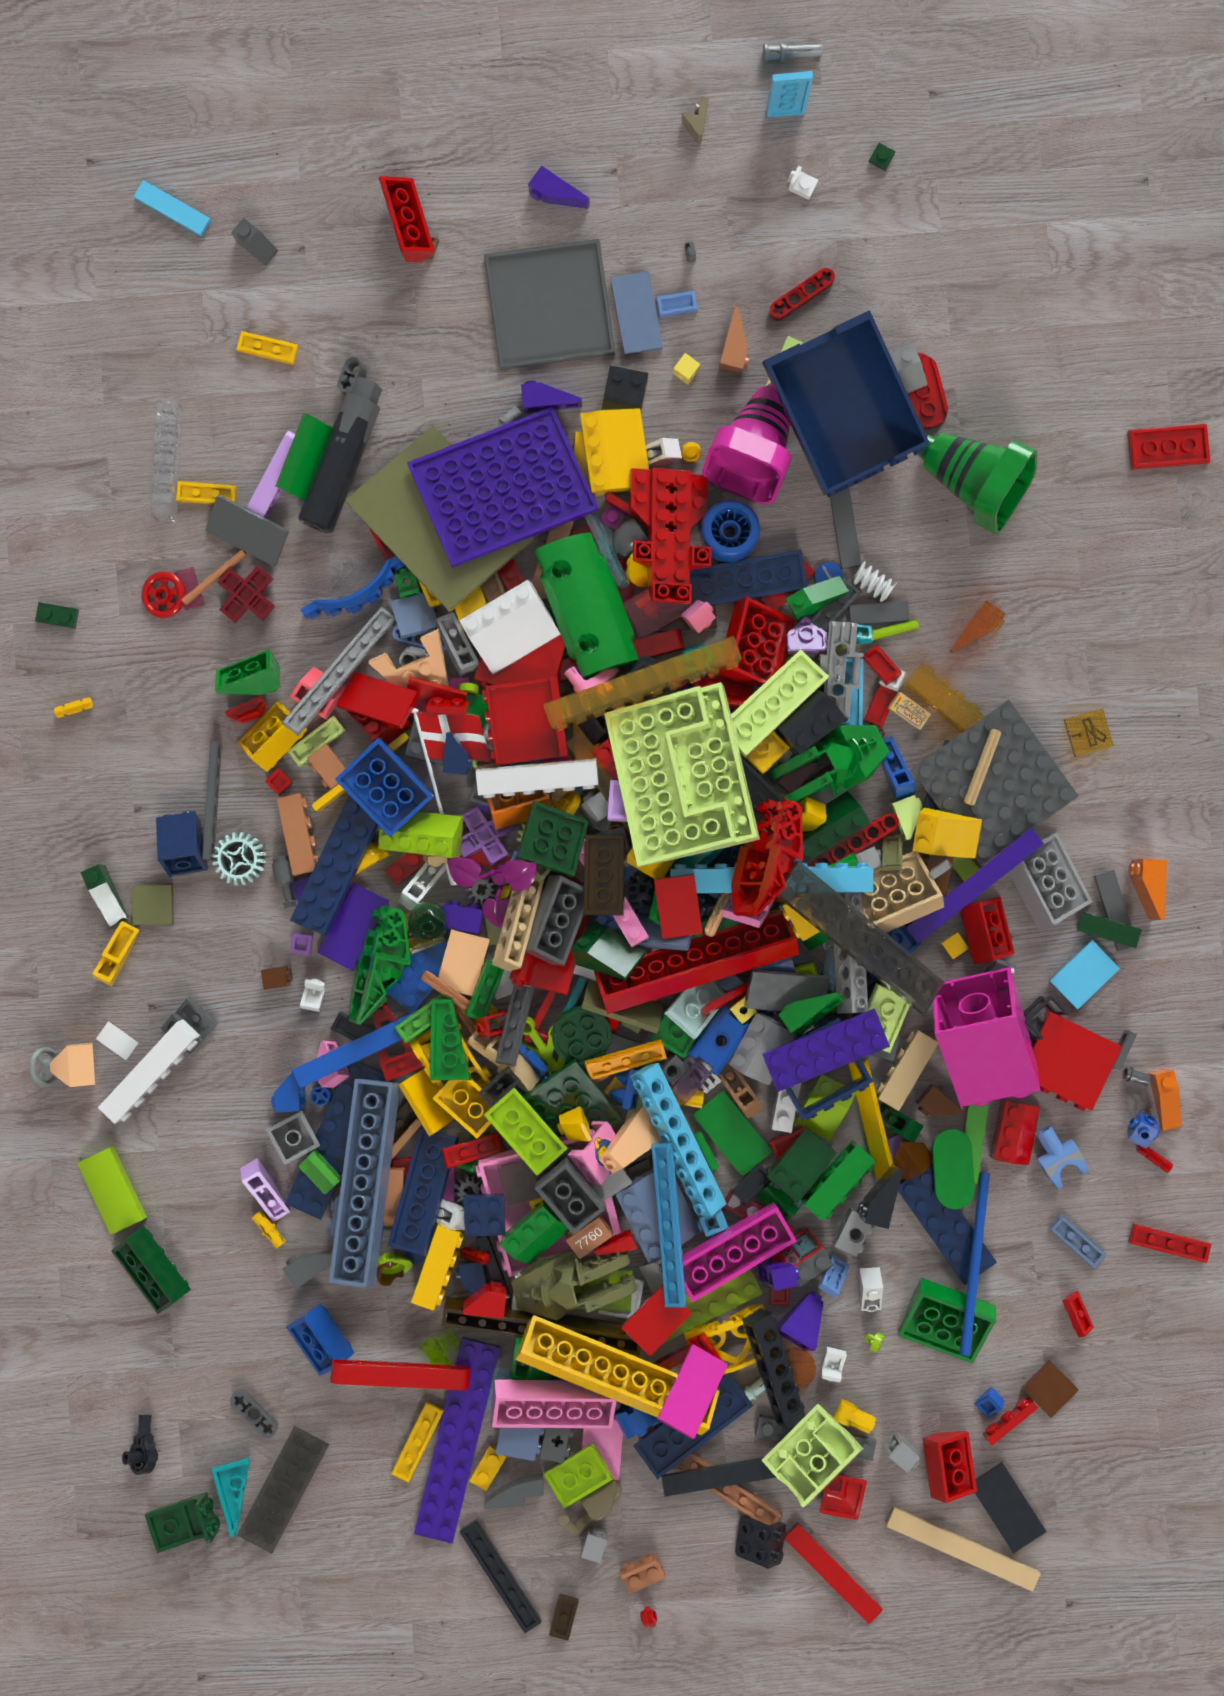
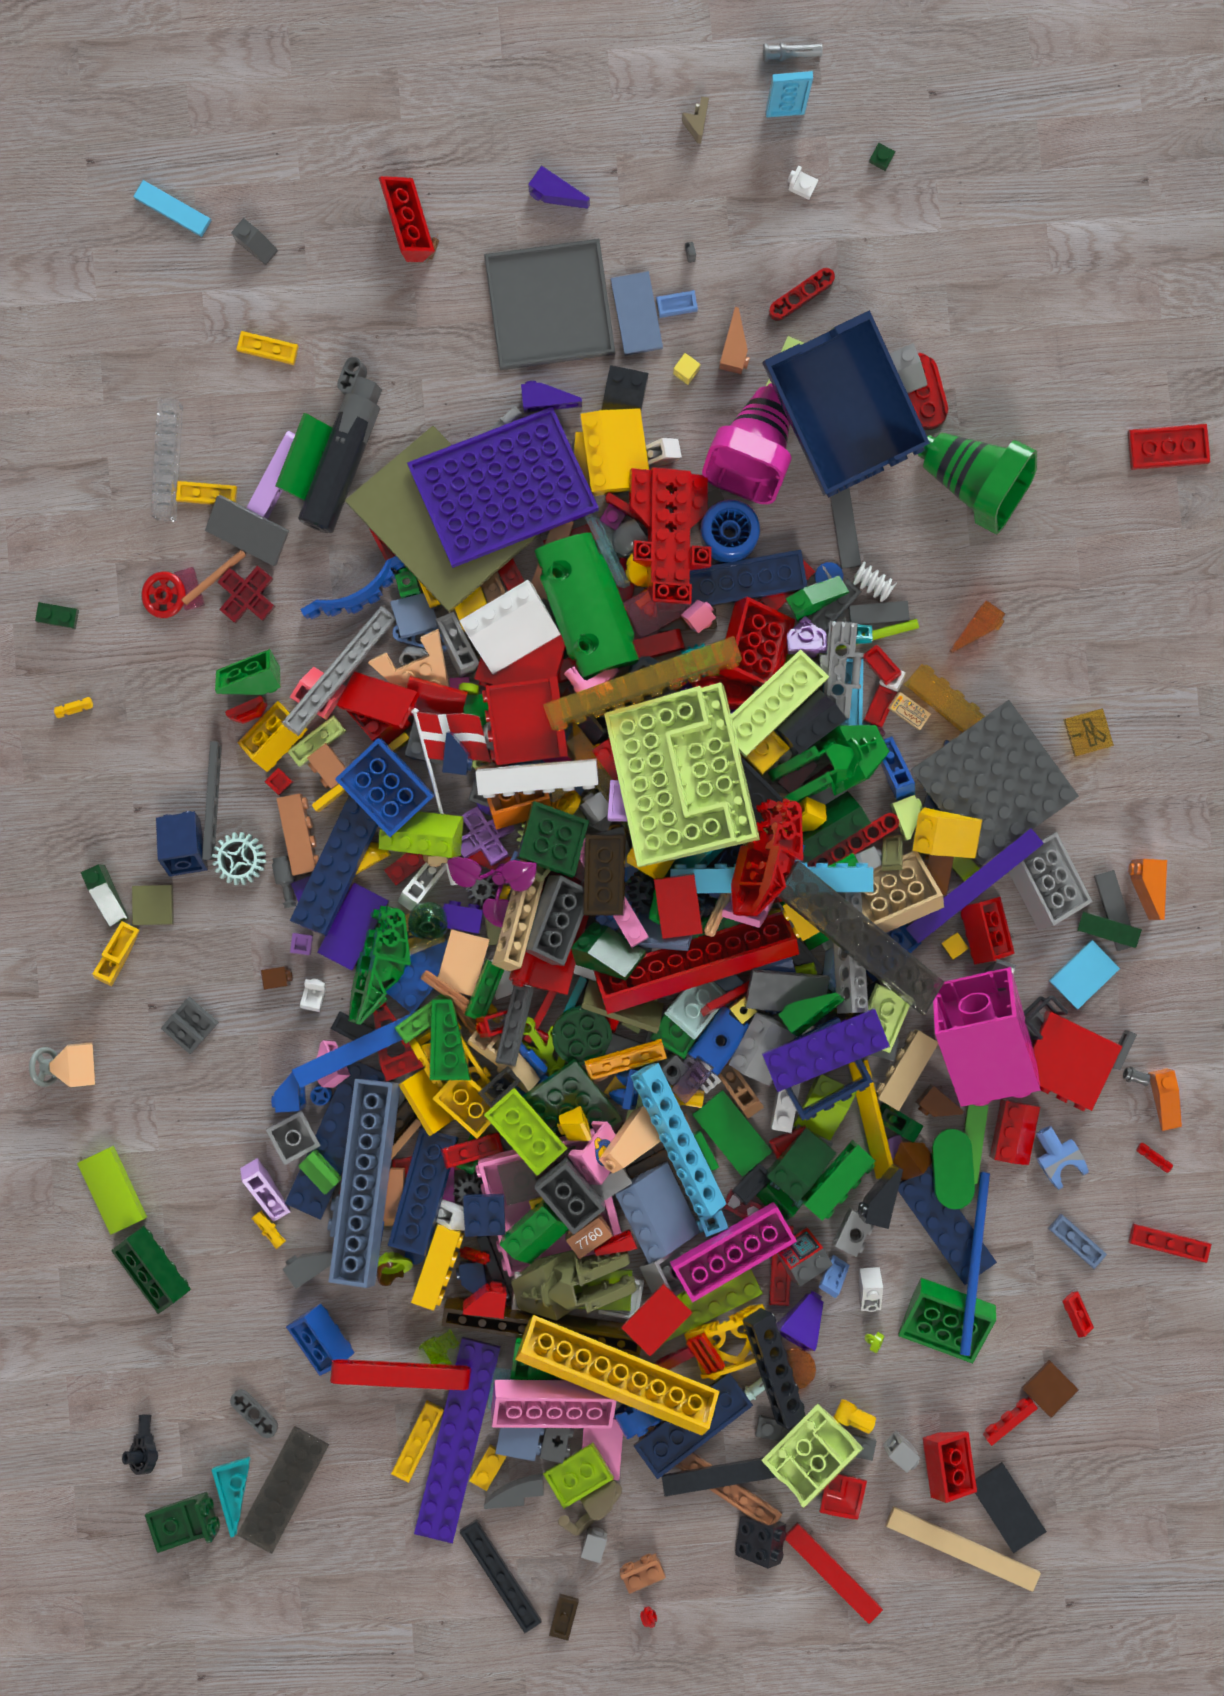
white sticker [96,1021,138,1060] -> none
white brick [98,1019,200,1124] -> none
red plate [426,697,469,715] -> none
dark azure tile [651,1142,686,1307] -> none
dark pink tile [657,1344,728,1439] -> none
yellow tile [681,442,701,462] -> none
dark purple slope [757,1260,800,1291] -> none
white bracket [821,1347,847,1382] -> none
light grey tile [929,859,952,879] -> none
tan axle [964,729,1001,805] -> none
blue slope [974,1387,1005,1418] -> none
blue brick [1127,1112,1160,1148] -> none

